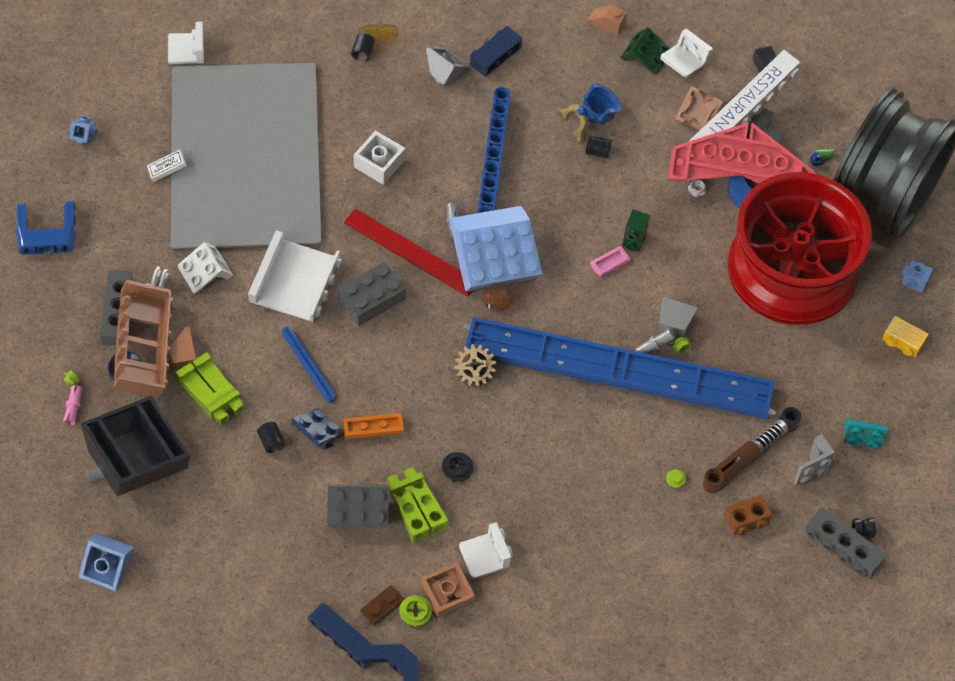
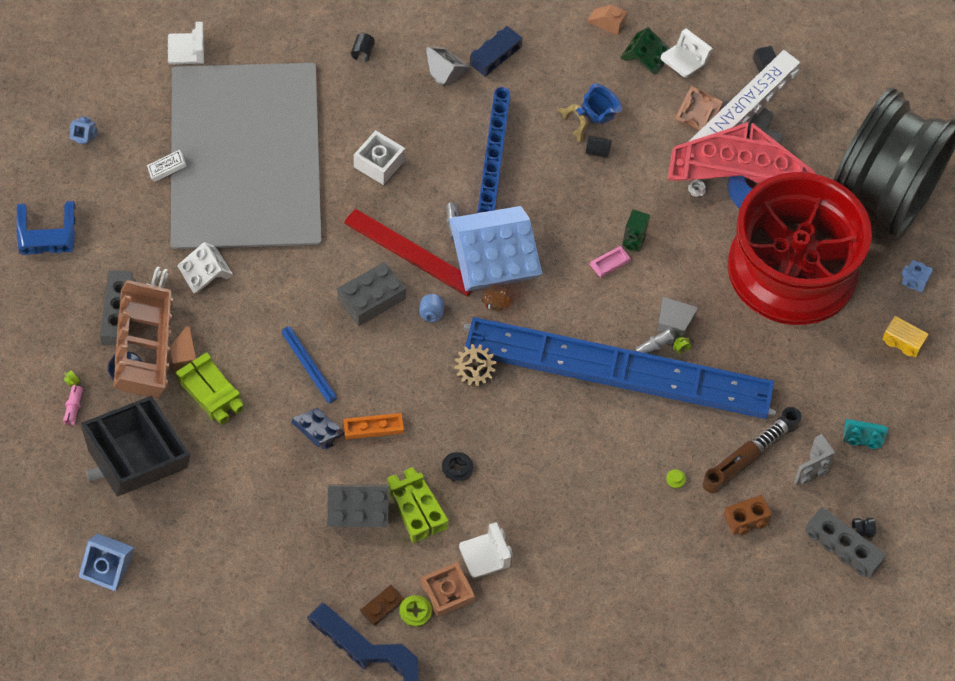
white panel [248,230,342,322] -> none
black piece [257,422,286,454] -> none
clear yellow slope [359,24,397,43] -> none
arm [810,149,834,166] -> none
none -> medium blue head [419,294,445,322]

